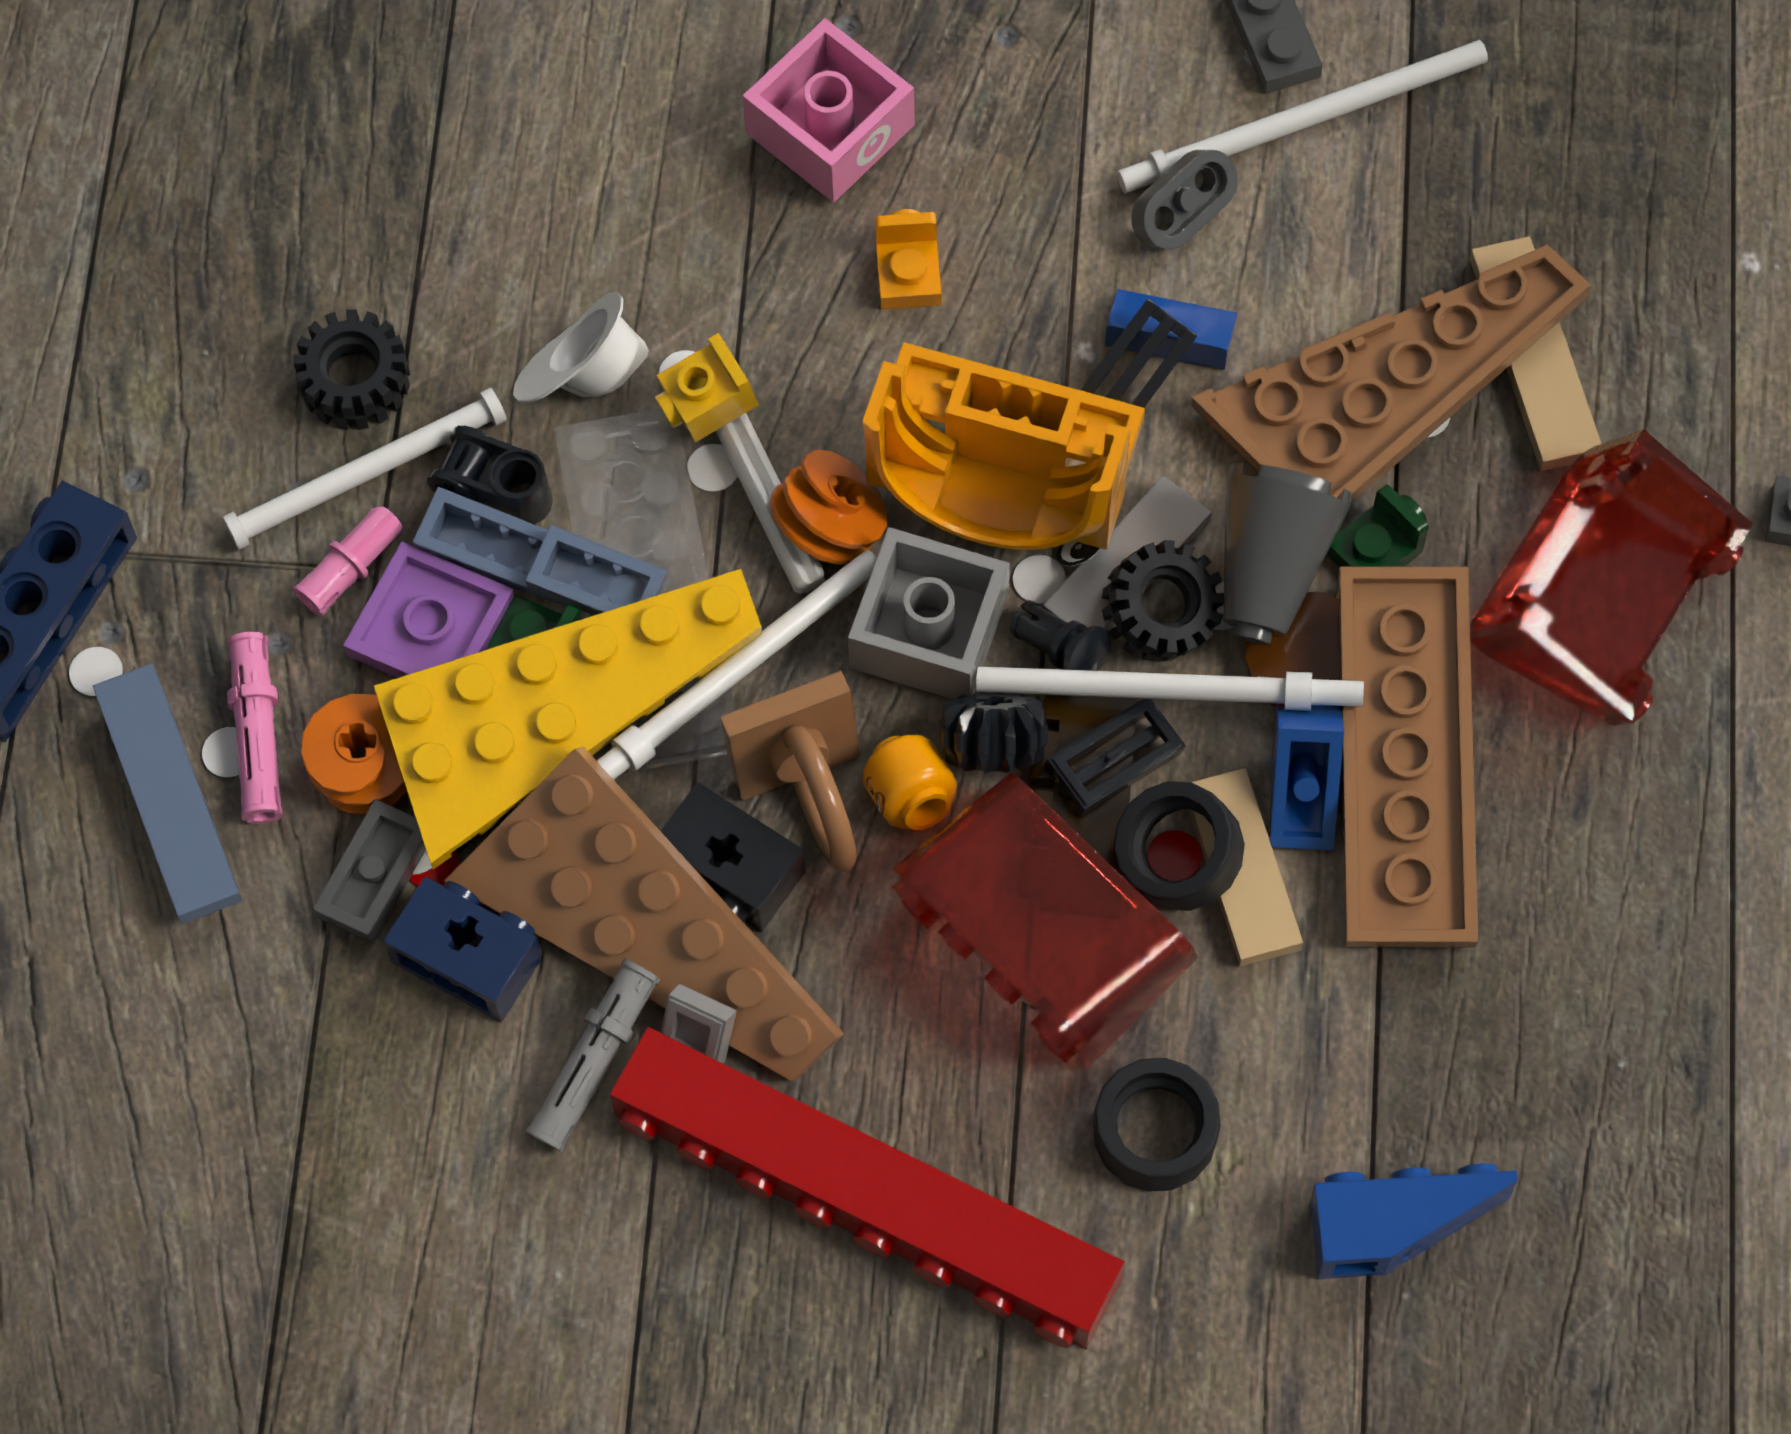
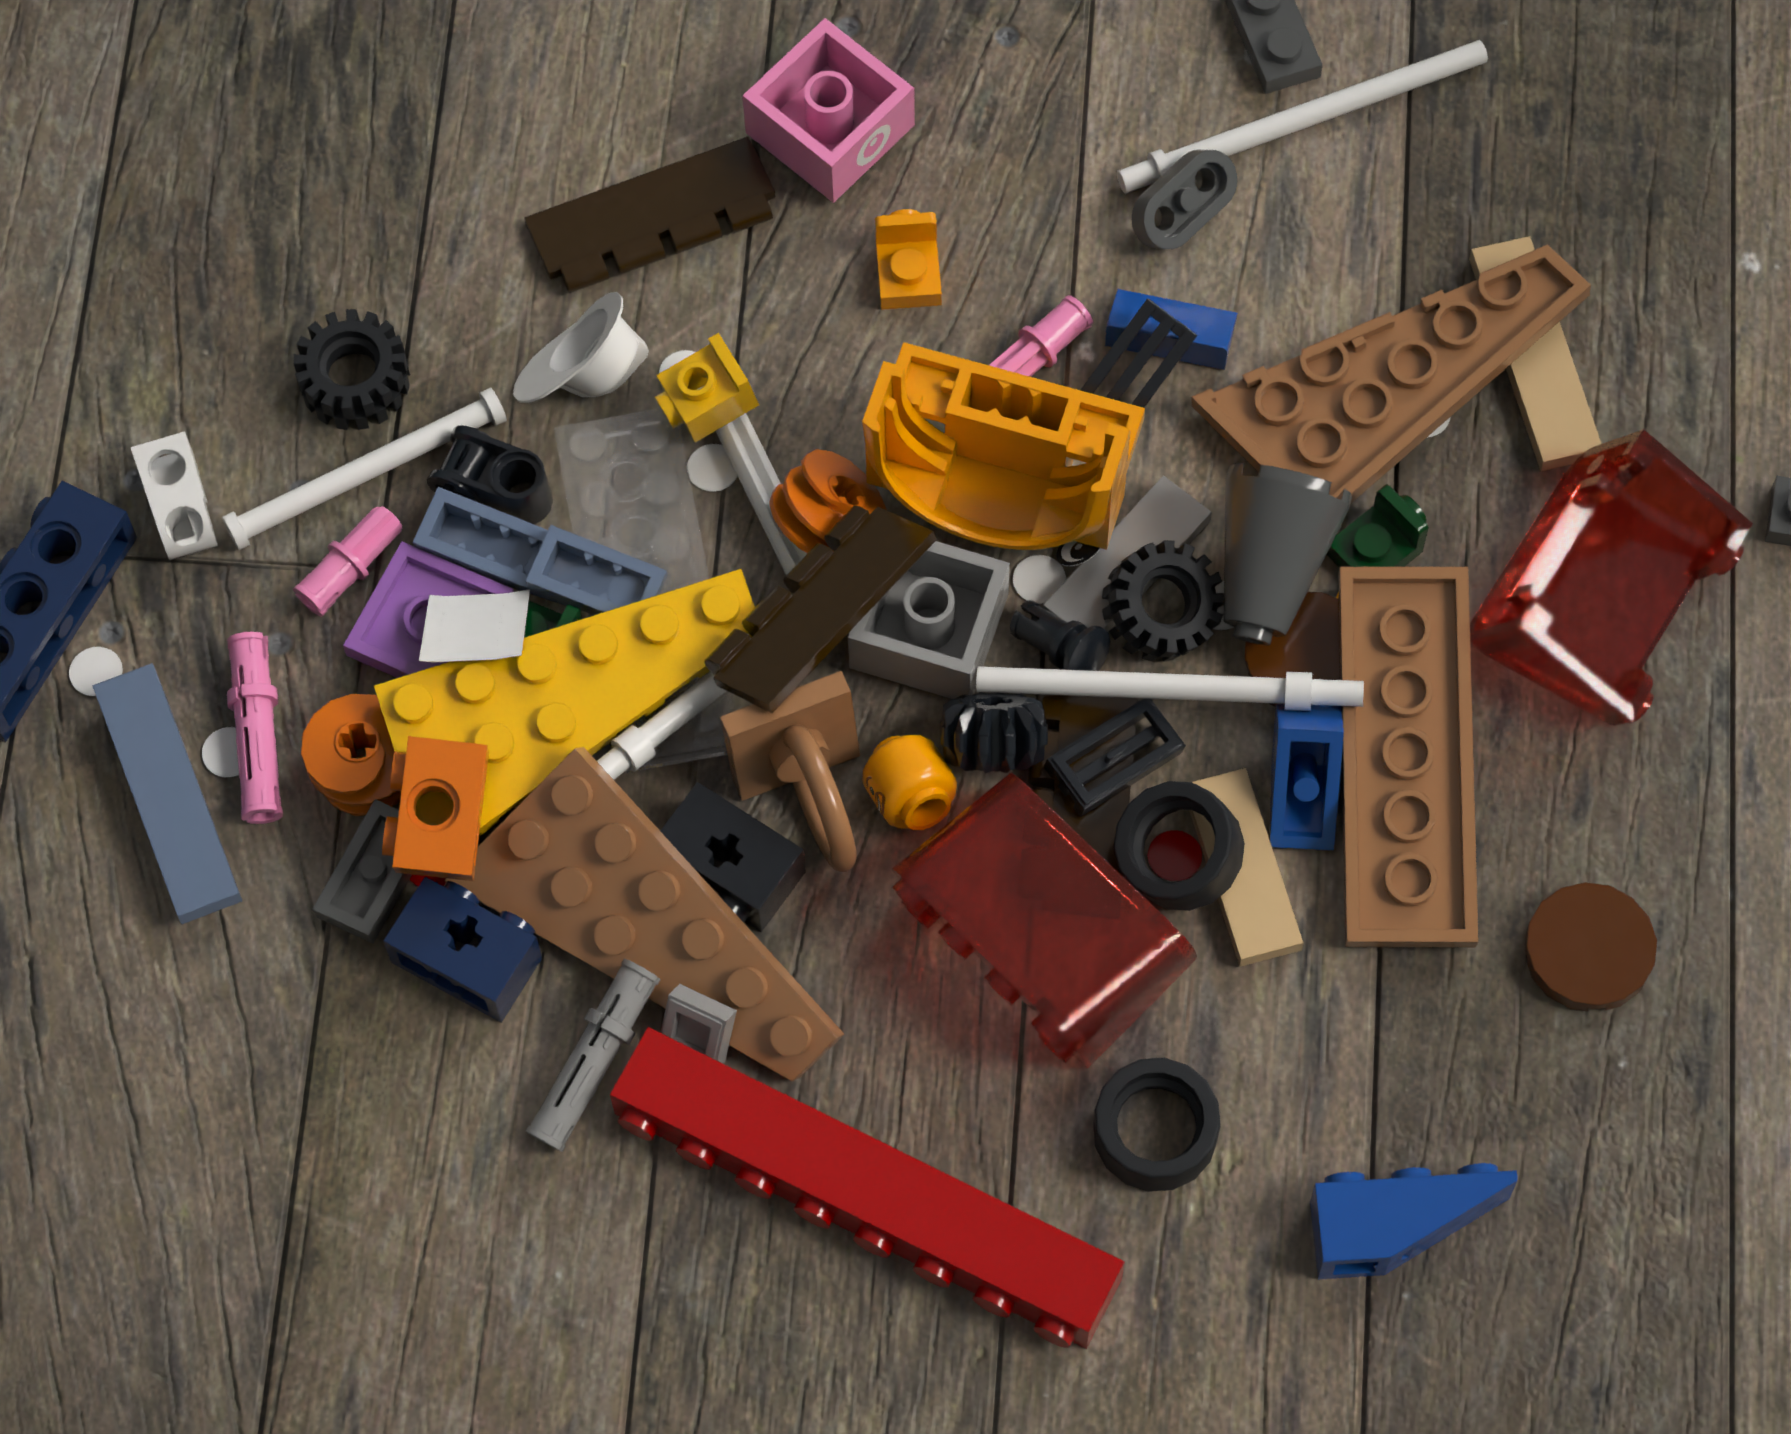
none -> white leg [130,431,218,560]
none -> orange brick [382,736,489,881]
none -> white sticker [419,589,530,662]
none -> dark brown windscreen [524,136,776,293]
none -> dark brown windscreen [704,505,937,713]
none -> bright pink axle [989,295,1093,377]
none -> reddish brown tile [1525,882,1657,1011]

